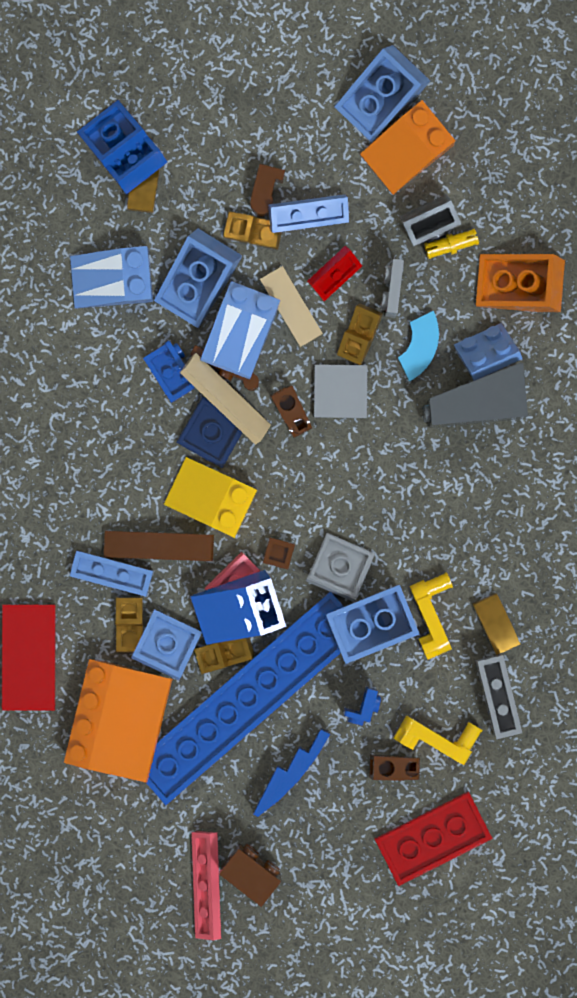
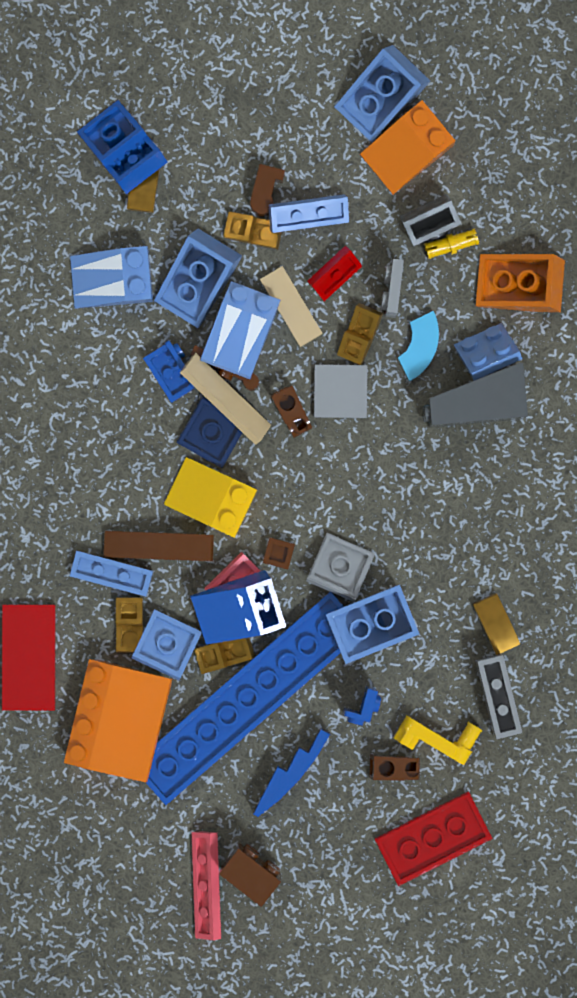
yellow beam [409,572,453,660] -> none

